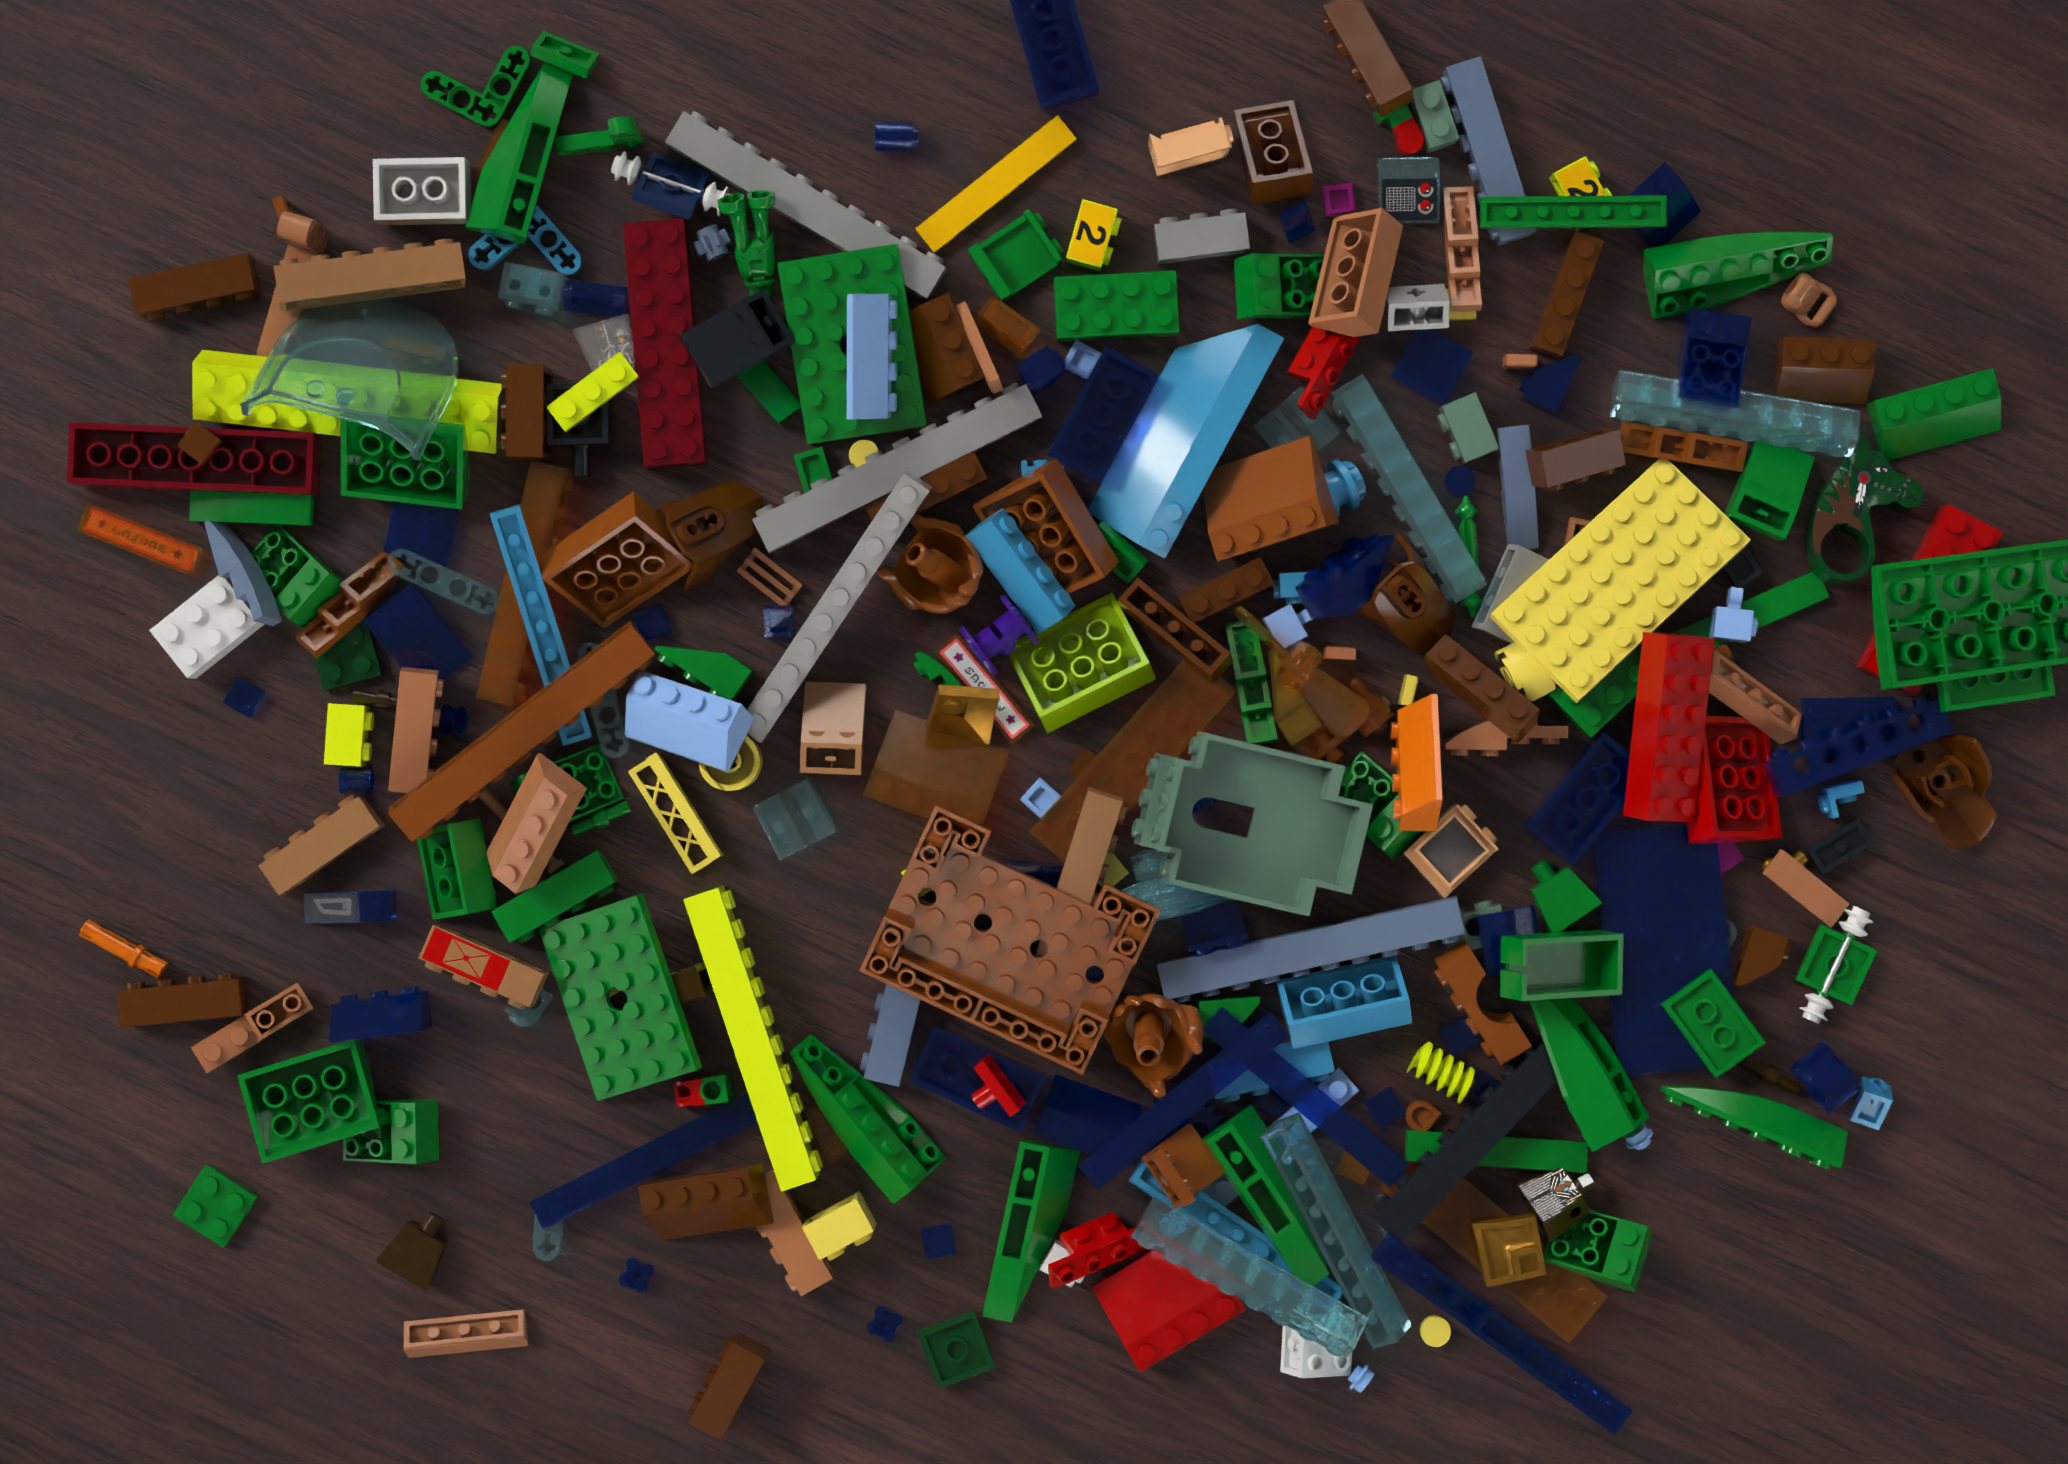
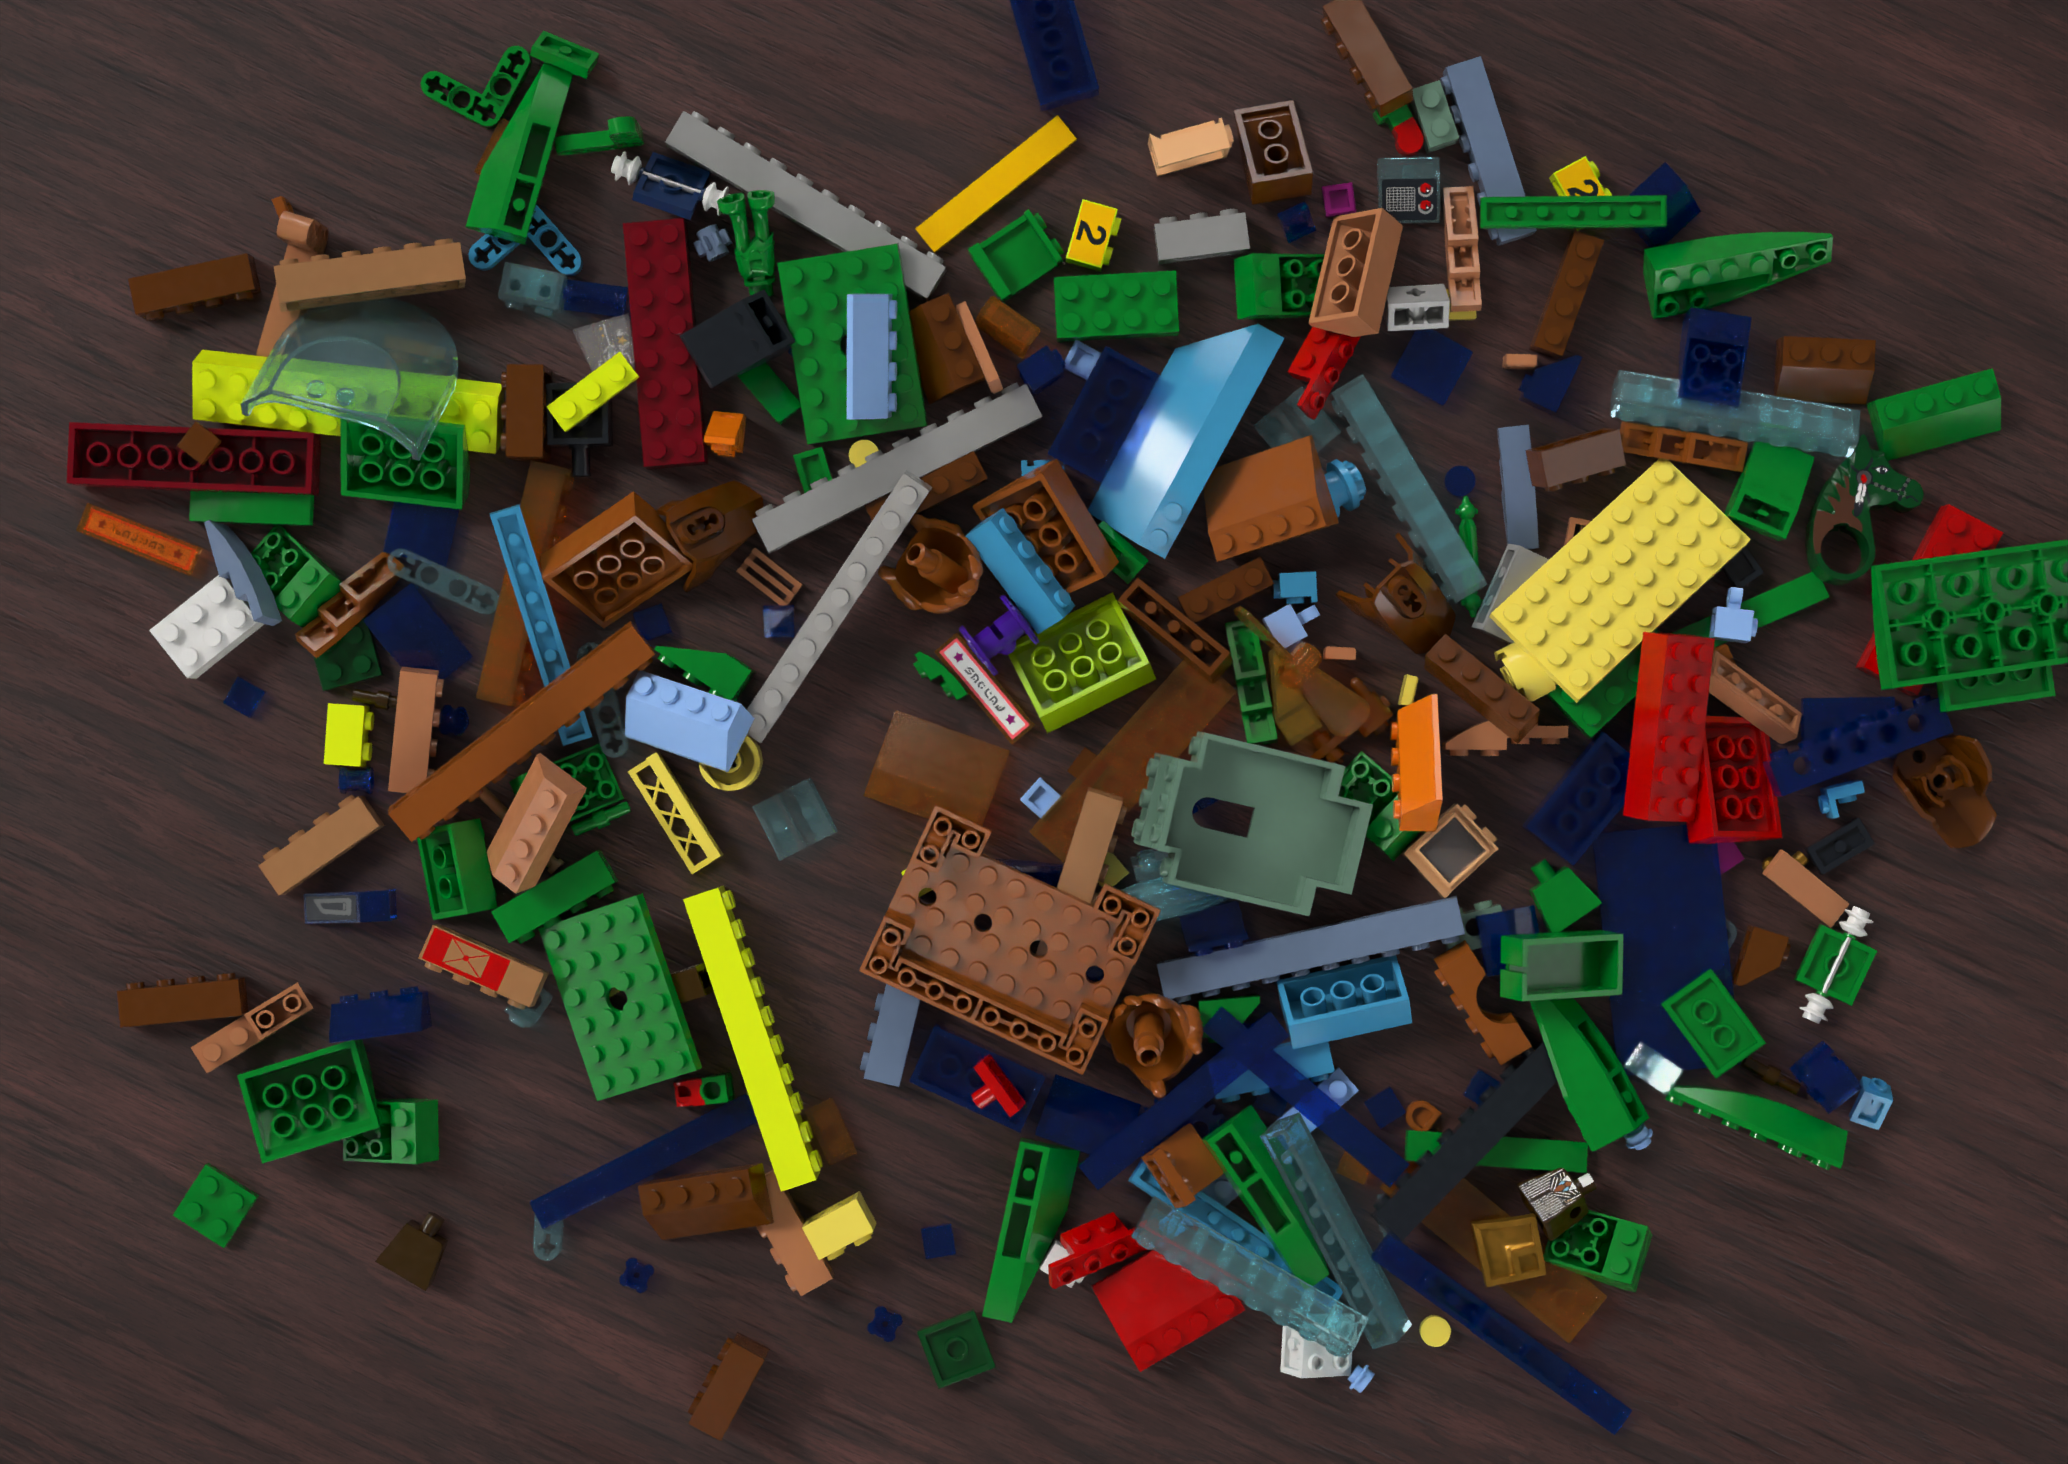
orange pin [79,919,169,980] -> none
white brick [373,157,471,226] -> none
nougat slope [404,1309,528,1358] -> none
green wedge [790,1034,946,1204] -> none
medium nougat slope [799,681,866,775] -> none
clear blue brick [875,120,919,152] -> none
pearl gold plate [928,685,1000,746] -> none
clear blue slope [1295,534,1395,619] -> none
neon yellow piece [1407,1041,1475,1105] -> none
sand green brick [1437,392,1499,465] -> none
clear blue tile [1438,1015,1479,1056] -> none
nougat piece [1781,272,1837,328] -> none
none -> orange slope [704,411,746,457]
none -> clear light blue bracket [1624,1042,1683,1095]

